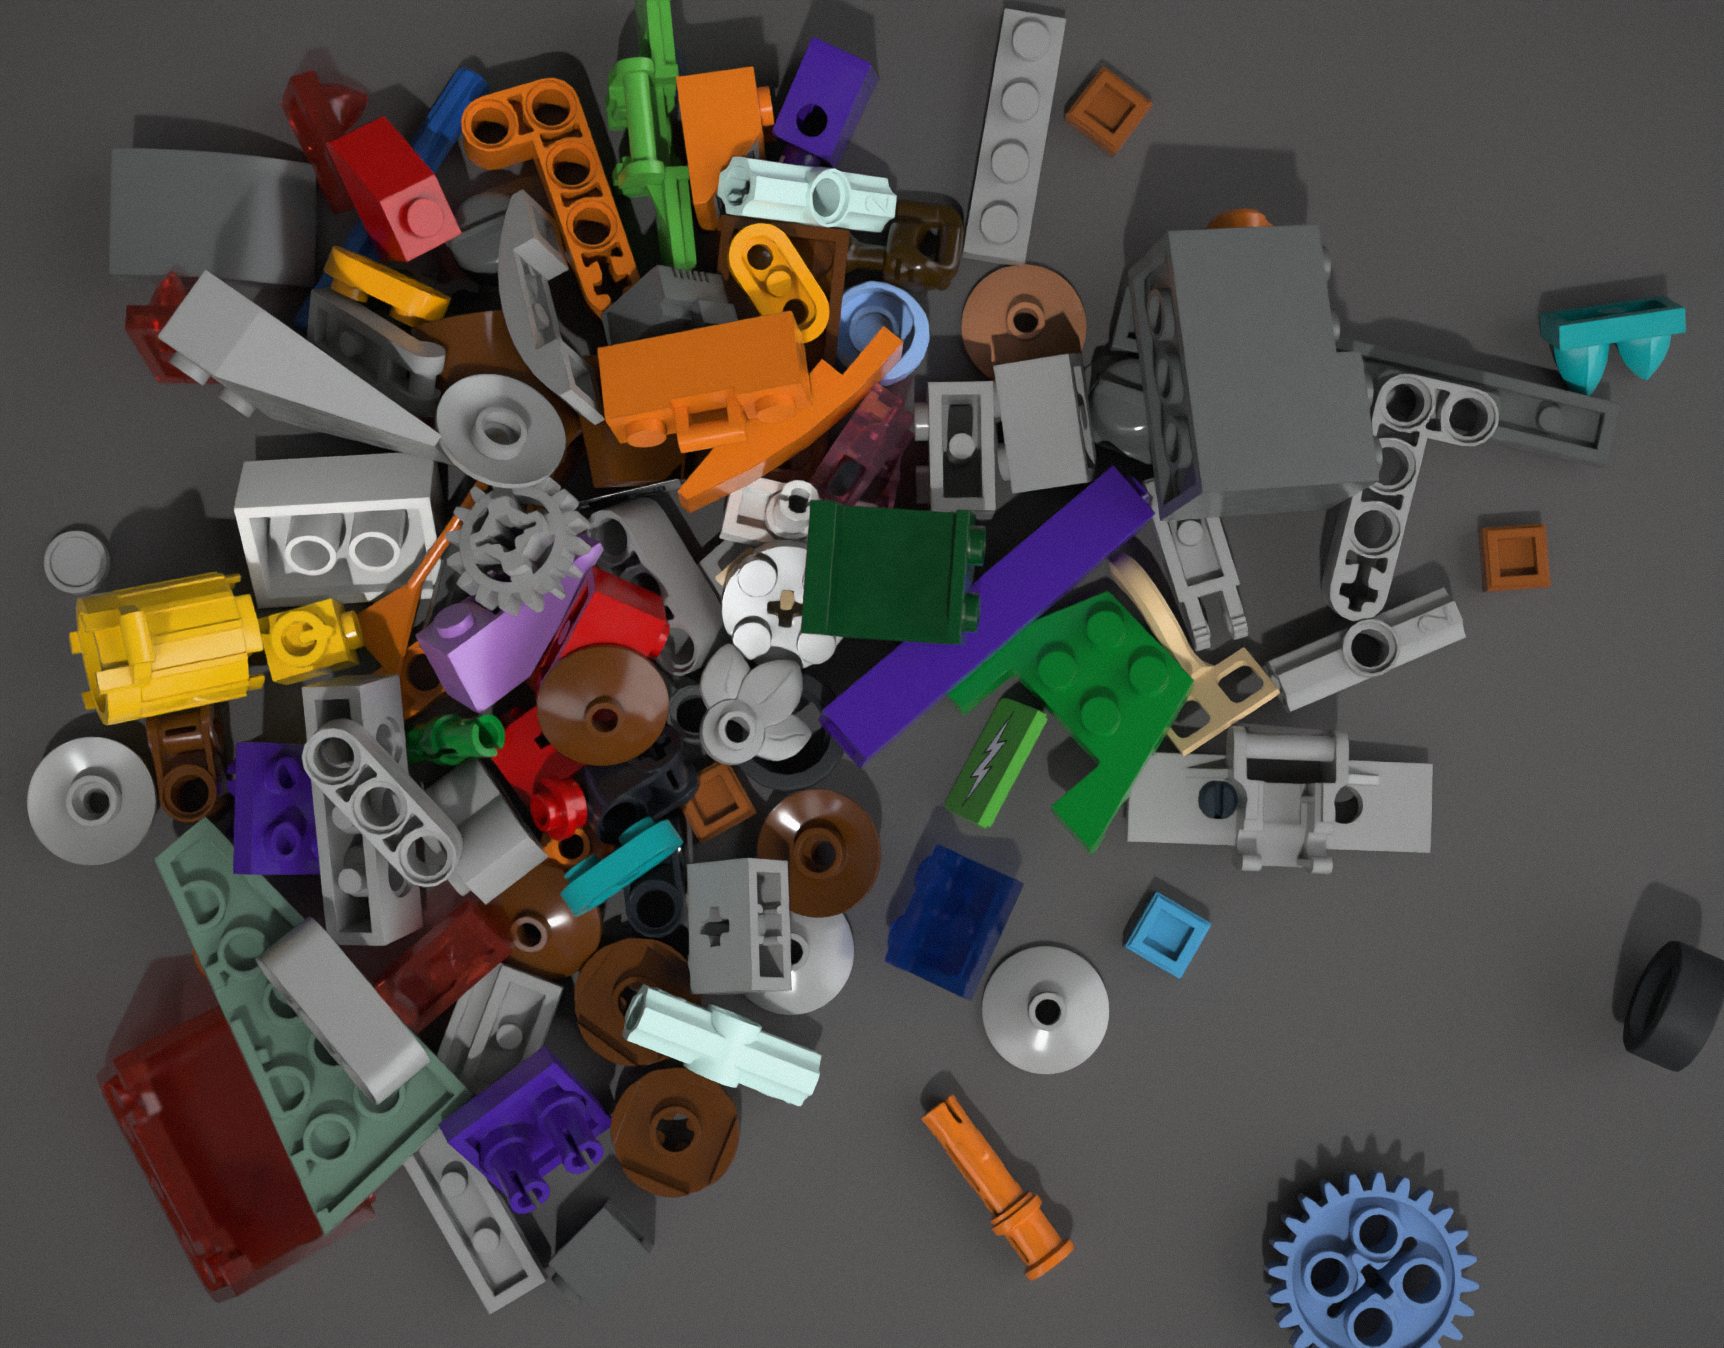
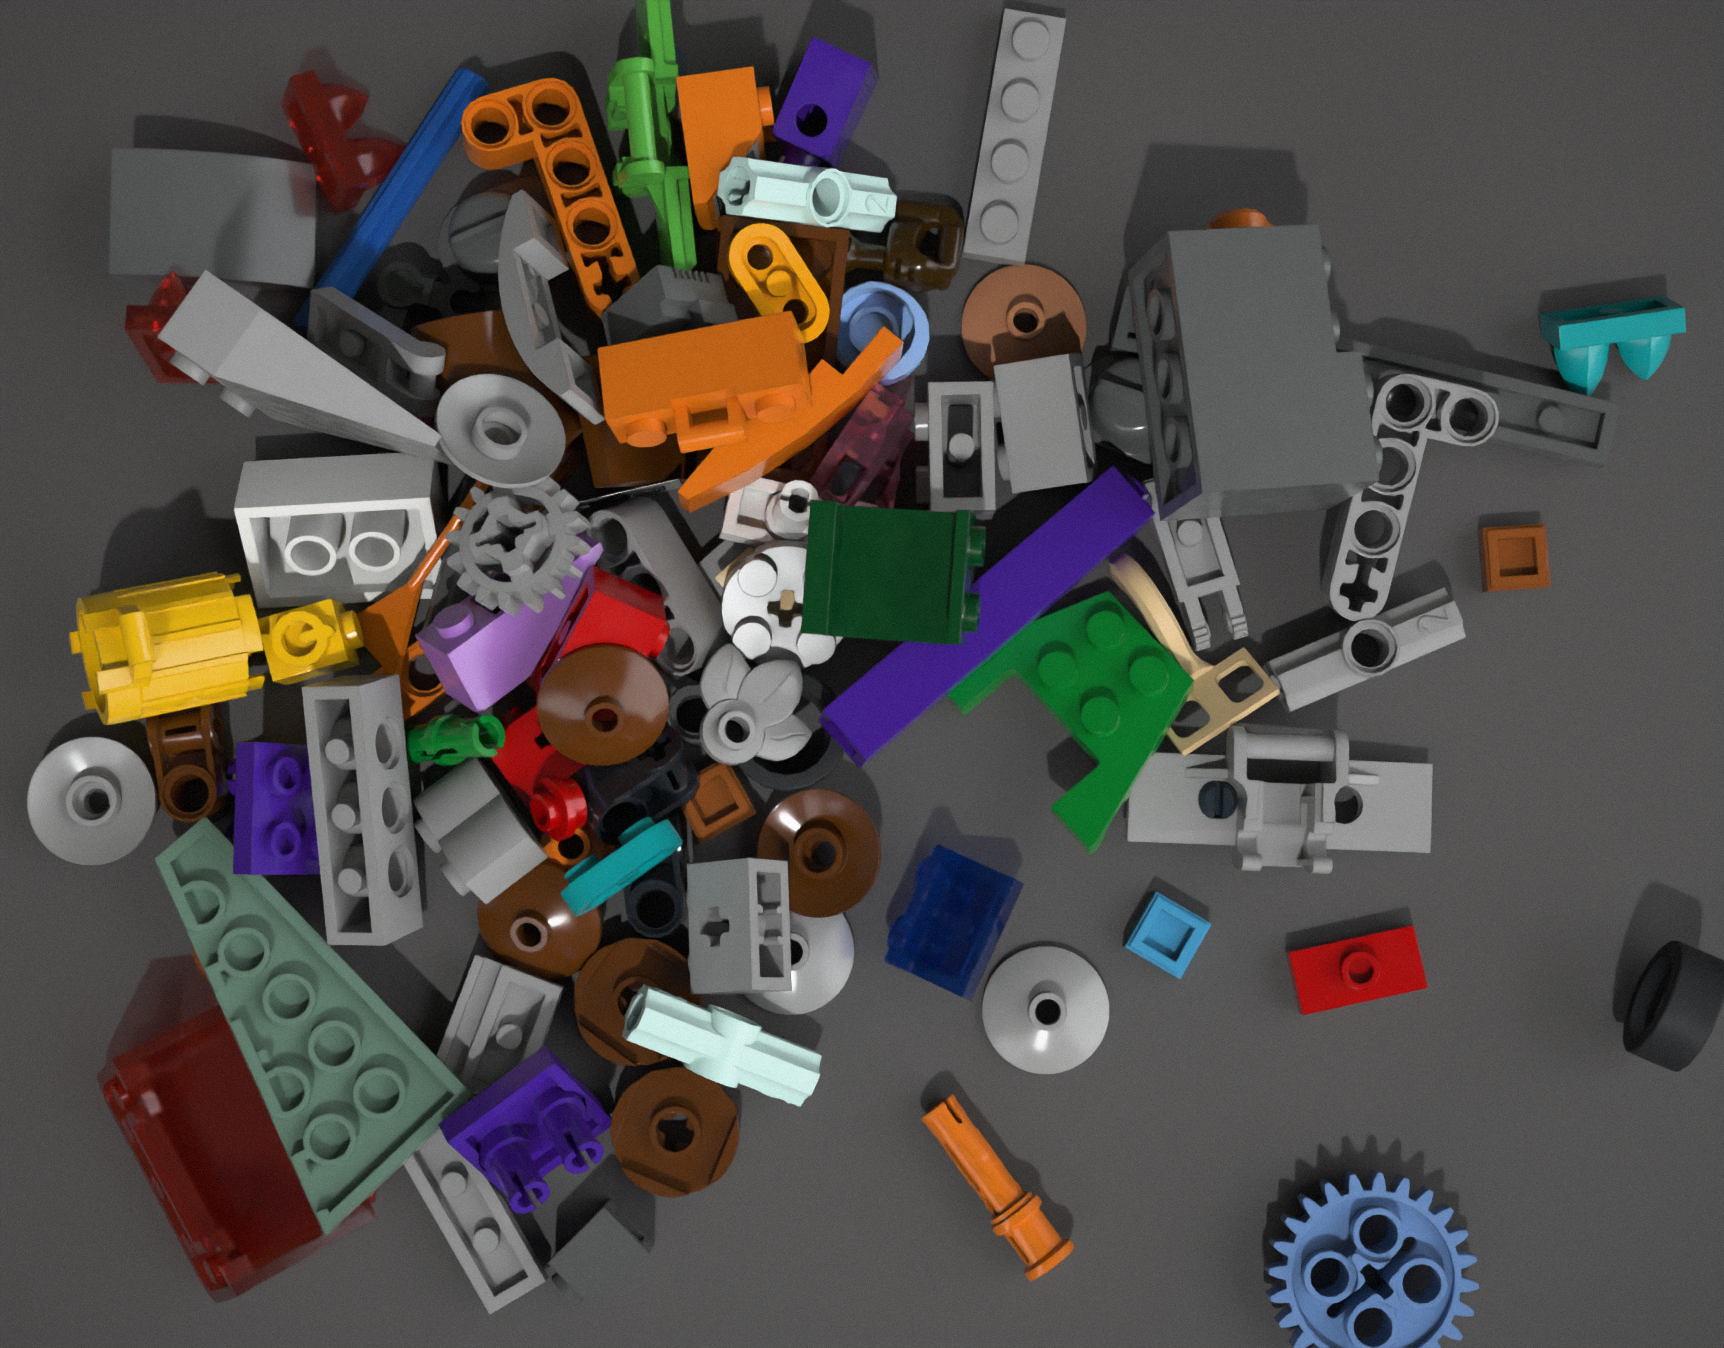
light grey piece [44,531,110,595] -> none
light grey beam [255,916,430,1105] -> none
light grey beam [302,718,463,887] -> none
light orange plate [323,246,451,327] -> none
red slope [325,116,462,262] -> none
clear red tile [372,898,514,1034] -> none
bright green slope [945,698,1048,829] -> none
dark orange tile [1064,66,1153,158] -> none
none -> red plate [1285,925,1428,1015]

